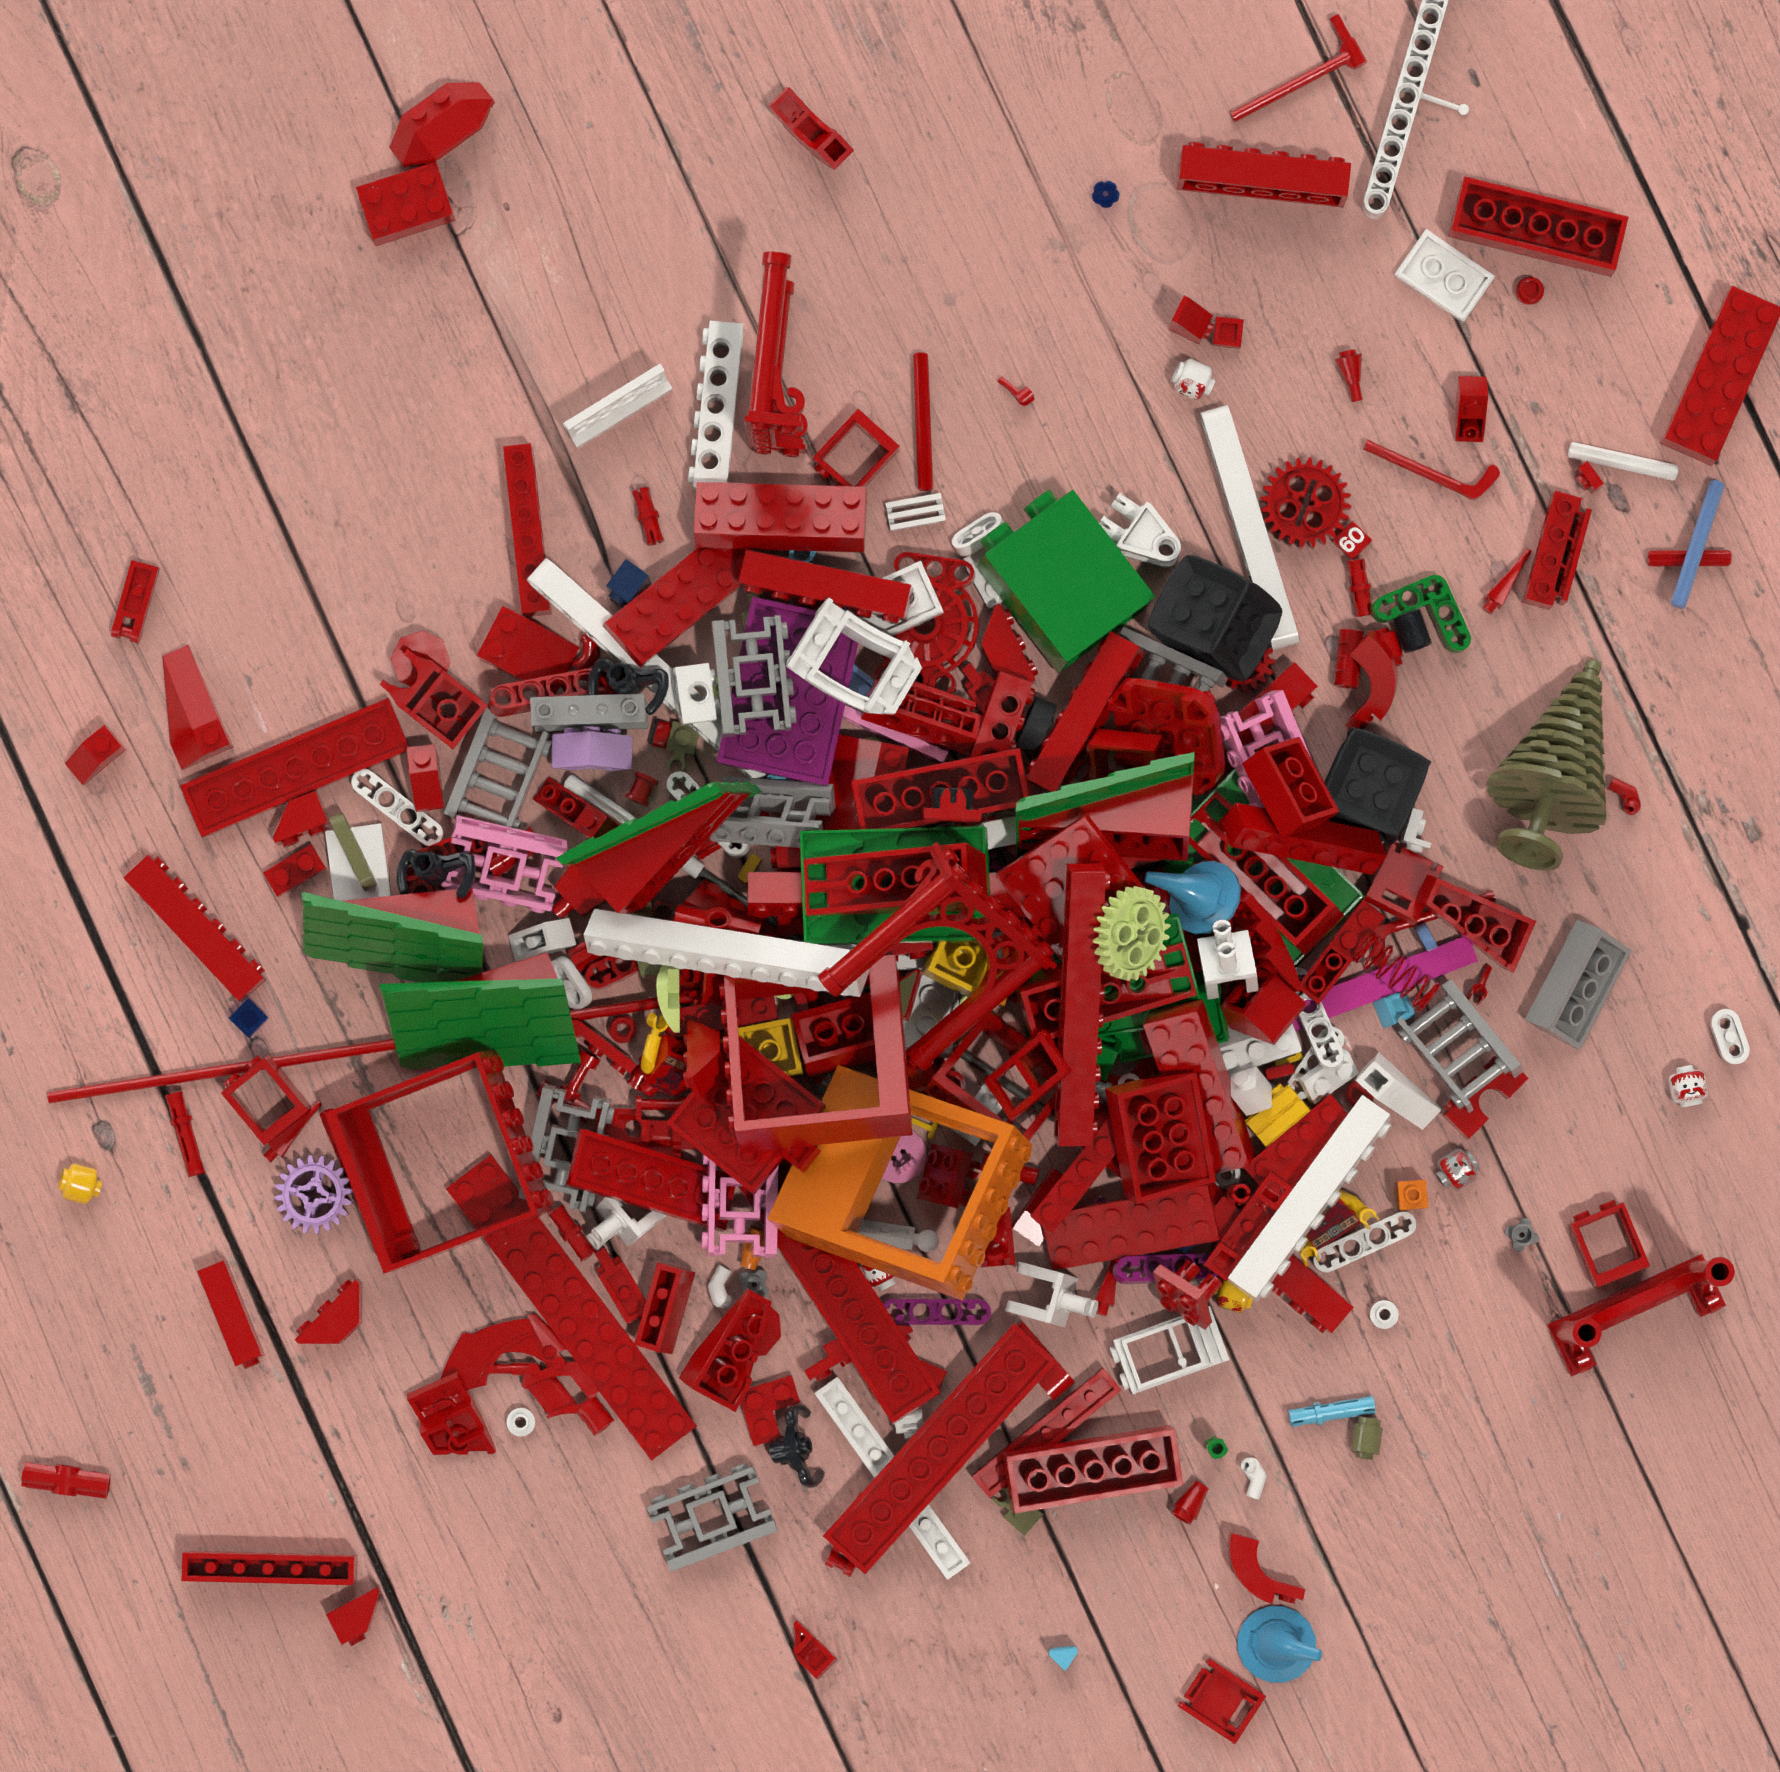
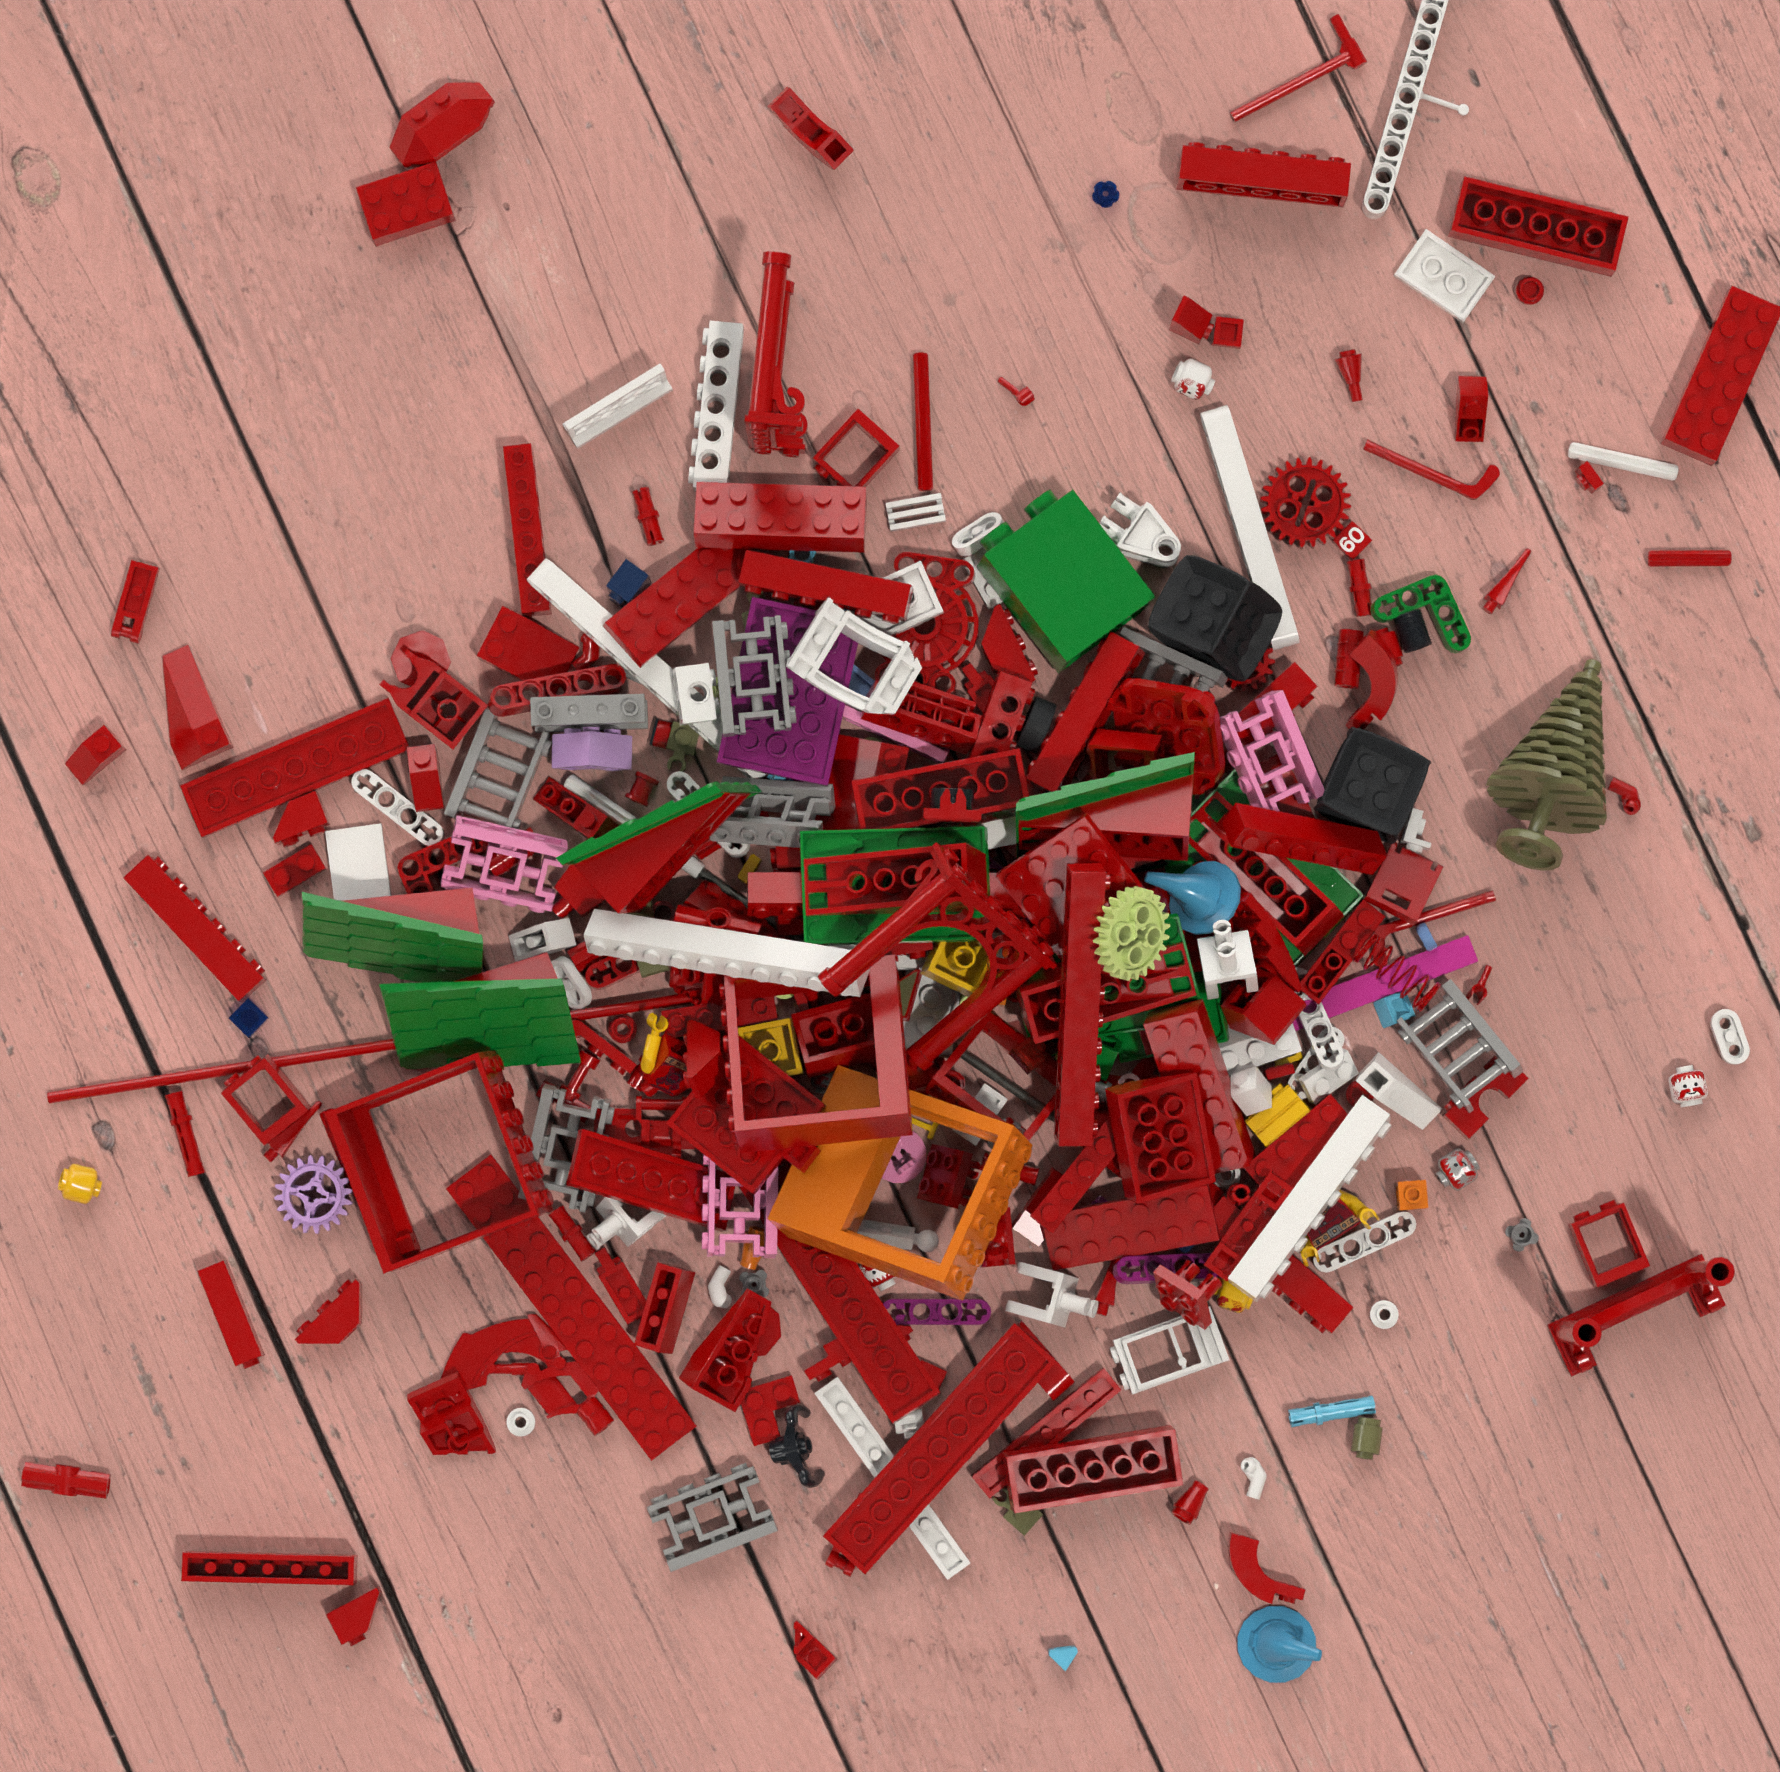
olive beam [329,812,378,891] -> none
black piece [396,849,476,899] -> none
black piece [587,657,669,715] -> none
yellowish green brick [656,965,680,1033] -> none
red window [984,1029,1072,1121] -> none
red container [1177,1658,1266,1744] -> none
green bar [1205,1436,1228,1460] -> none
red brick [1242,737,1339,838] -> none
red wedge [1416,874,1536,973] -> none
red brick [1522,491,1592,610] -> none
light grey slope [1525,920,1632,1050] -> none
medium blue axle [1671,480,1725,609] -> none

